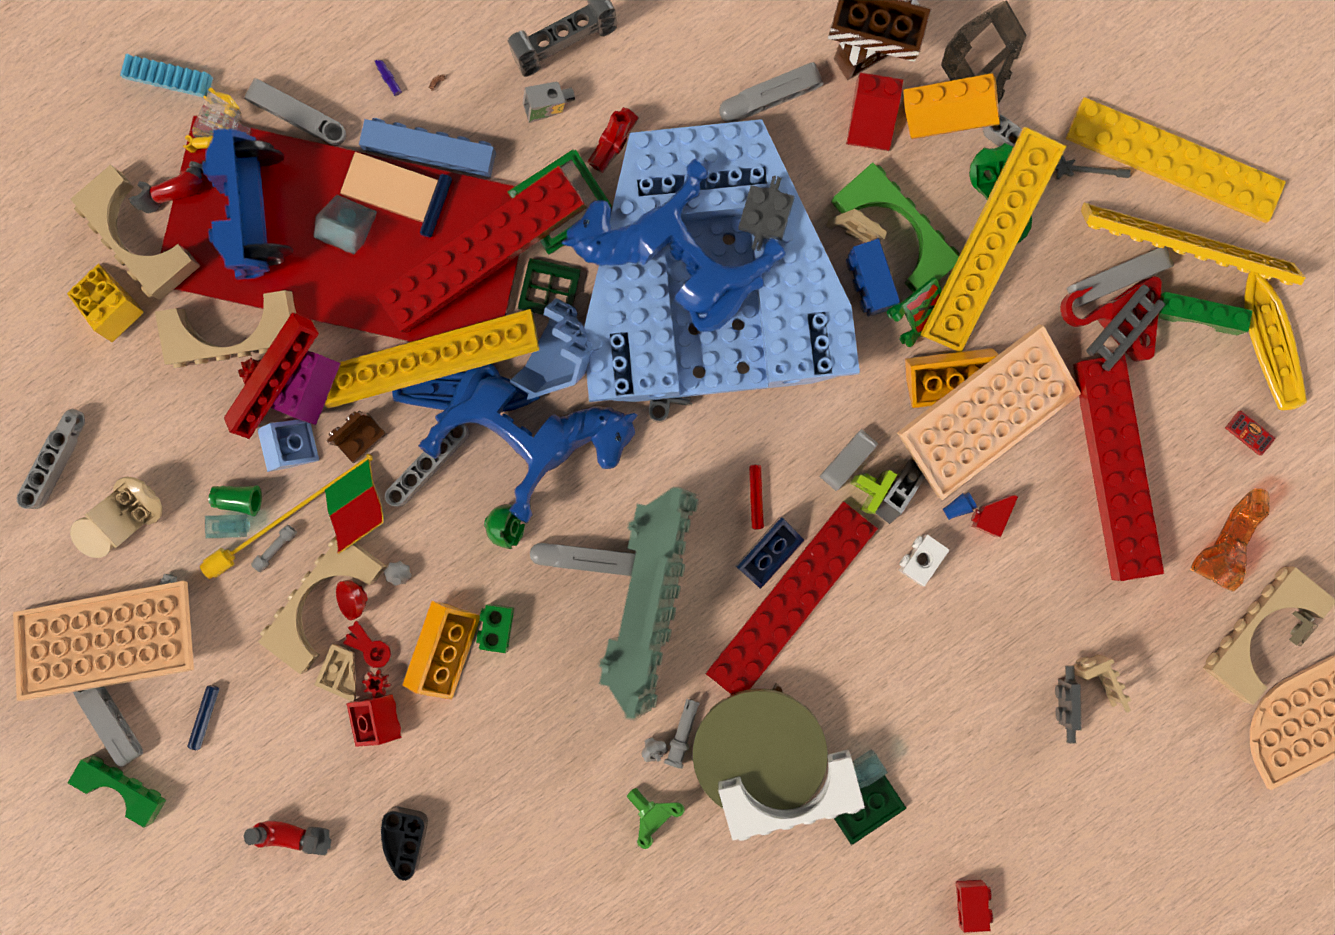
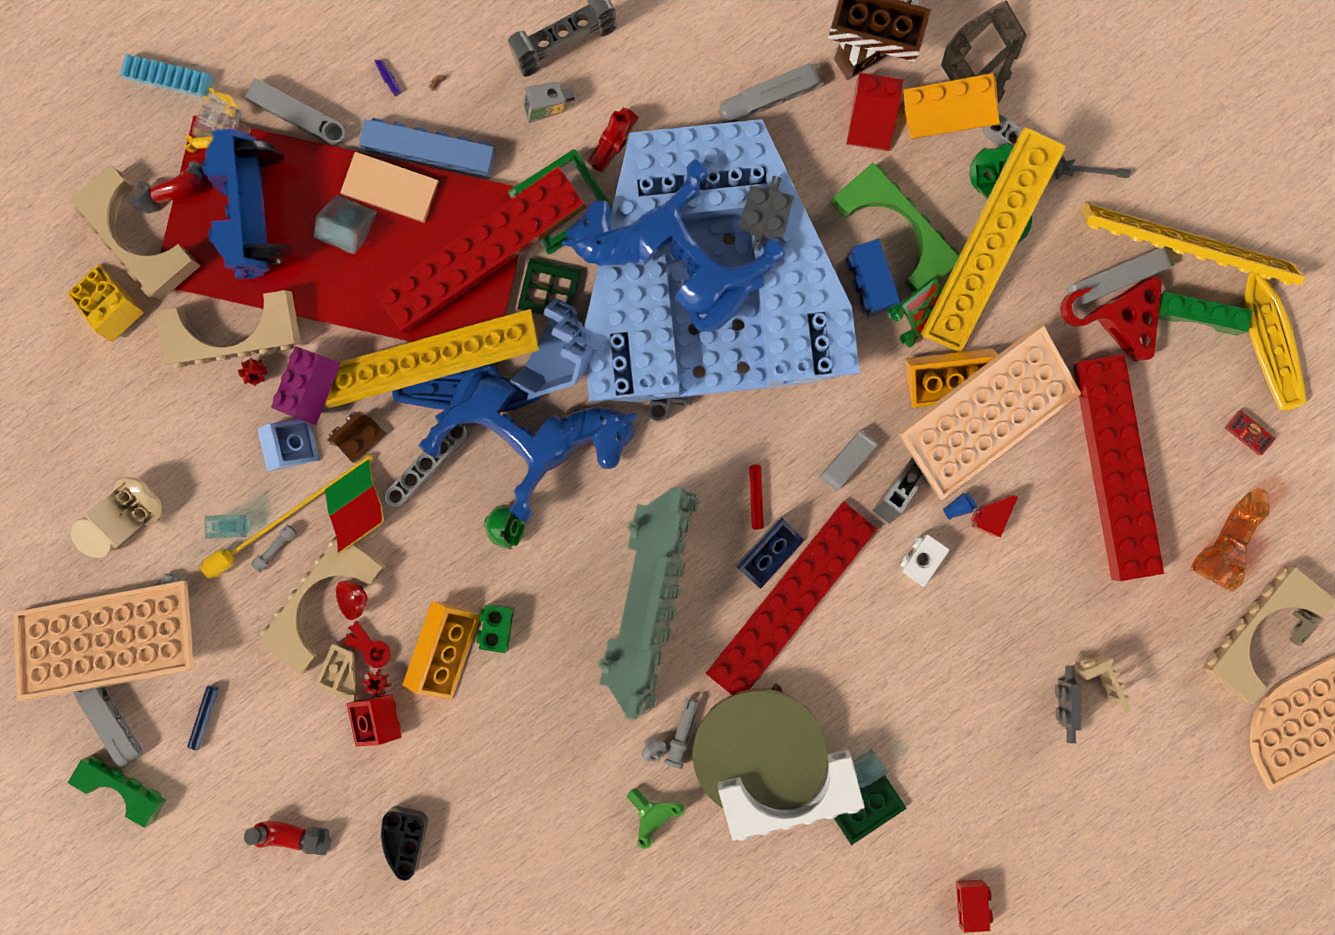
light grey piece [17,409,85,509] -> none
green plant [208,485,262,516] -> none
red brick [224,312,319,439] -> none
light grey piece [384,561,412,586] -> none
dark blue axle [420,174,452,238] -> none
light grey piece [530,543,636,576] -> none
tan wing [826,209,887,242] -> none
lime bracket [850,470,897,514] -> none
yellow plate [1065,97,1286,223] -> none
dark grey bar [1086,285,1165,371] -> none

